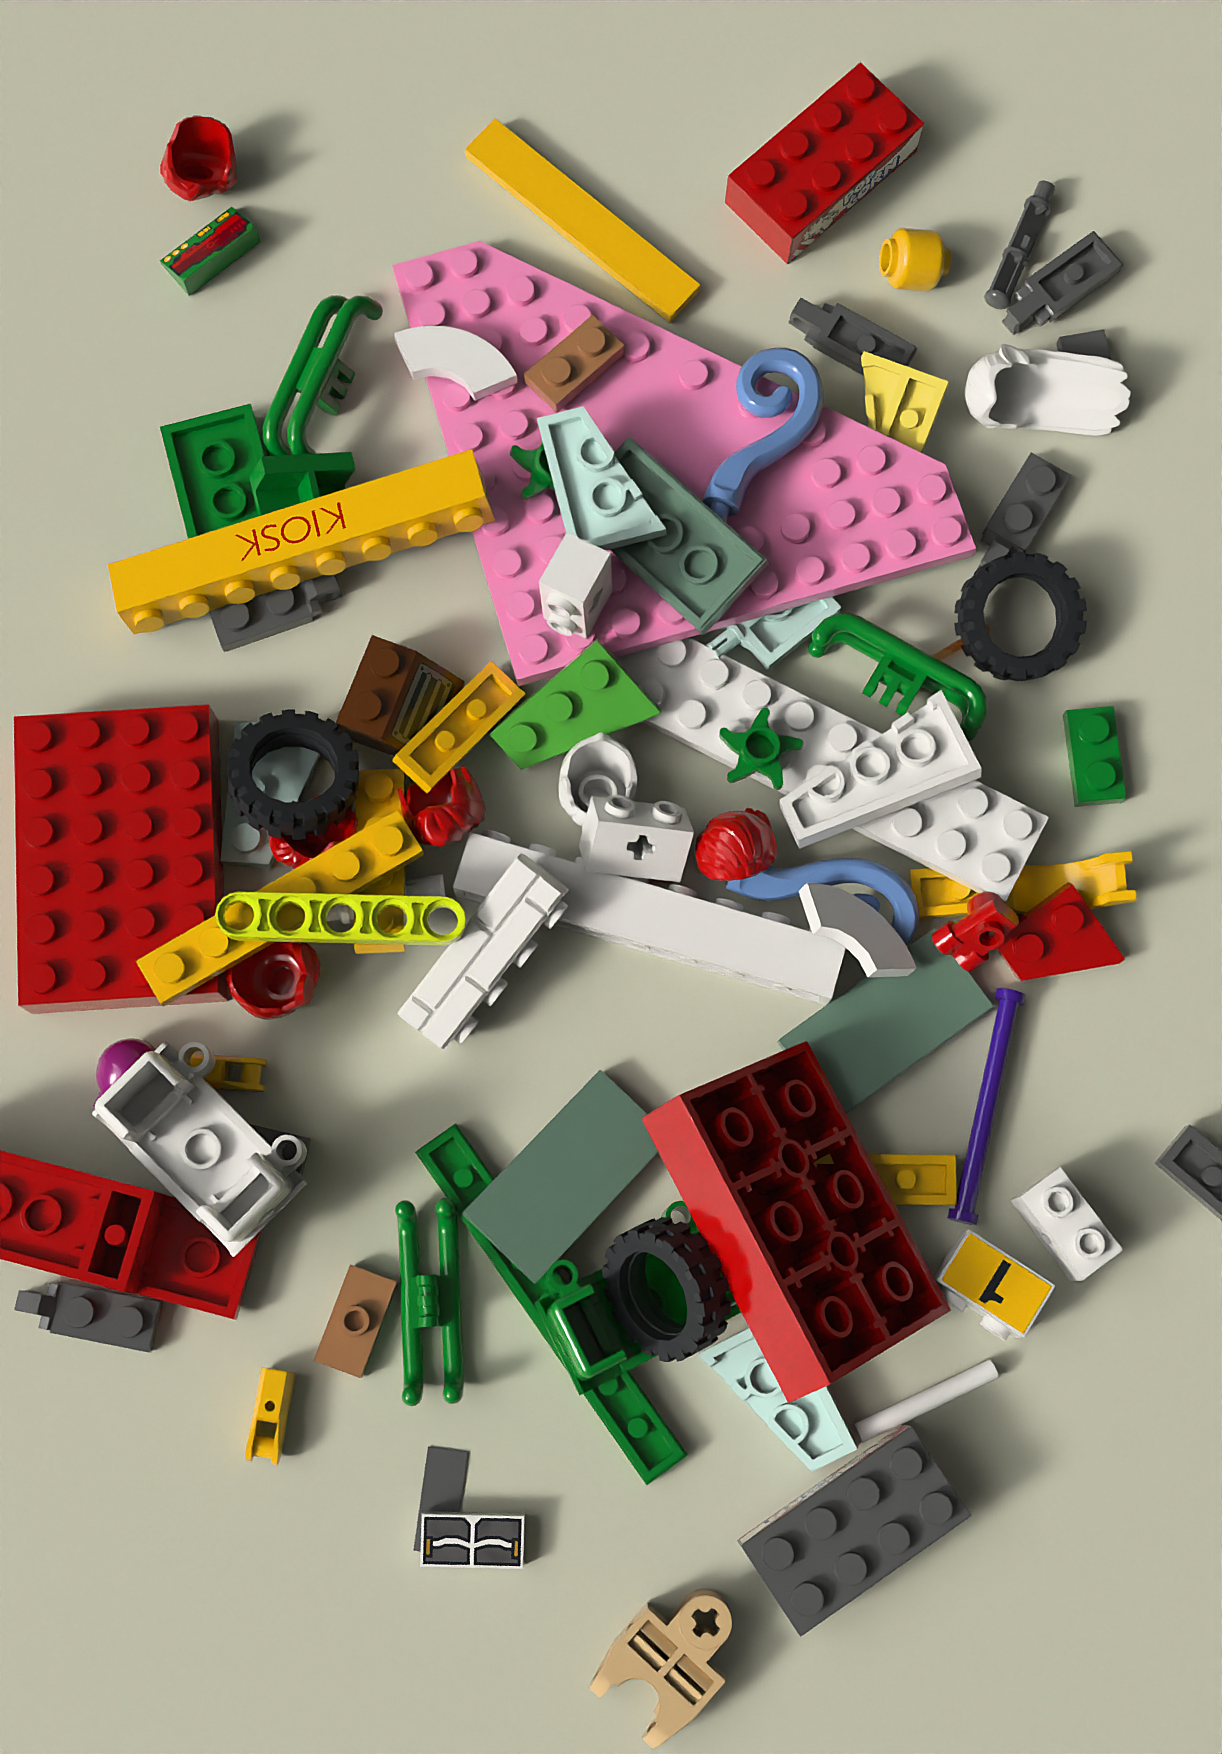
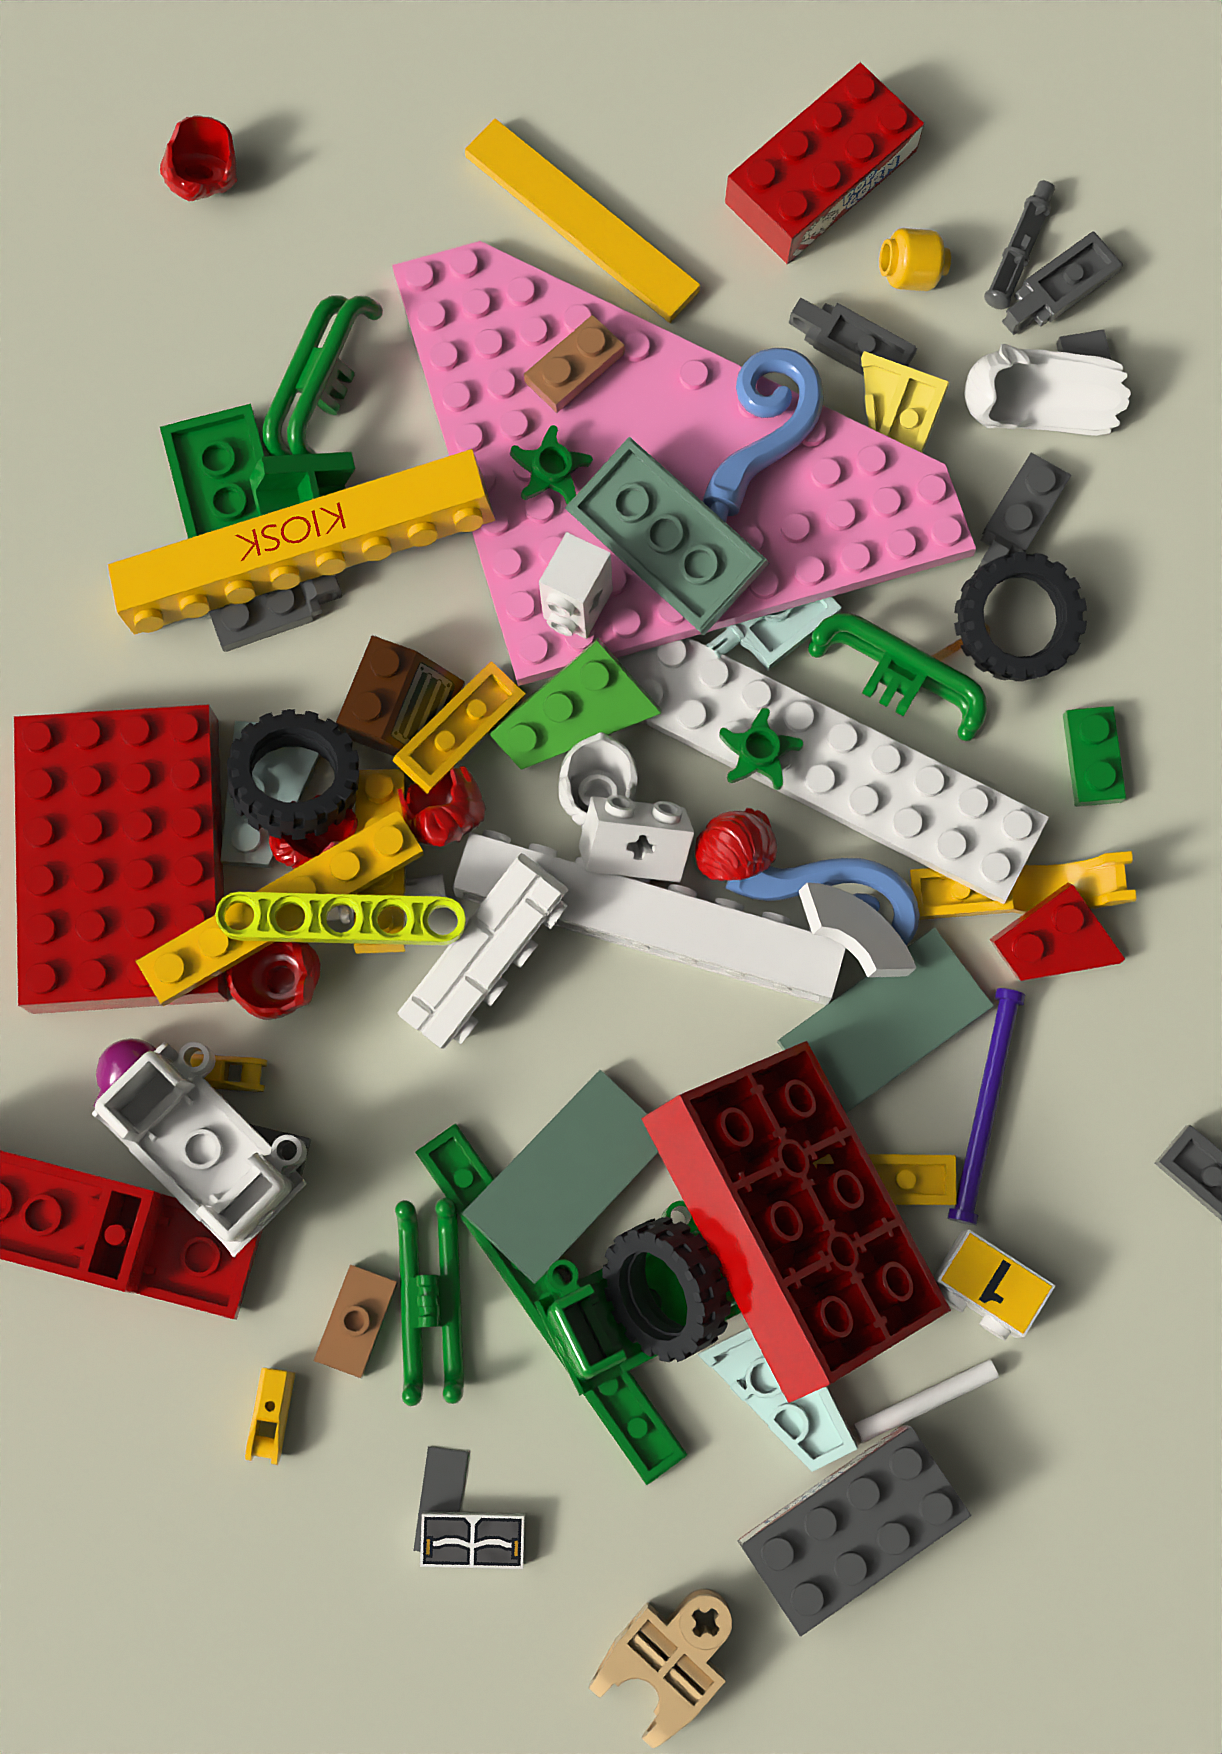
dark grey hinge [14,1283,163,1352] -> none
slope [160,207,261,296] -> none
white tile [394,326,518,400] -> none
light aqua wing [537,406,667,551] -> none
white wing [780,690,982,849] -> none
red plate [932,892,1019,972] -> none
white brick [1010,1167,1123,1282] -> none

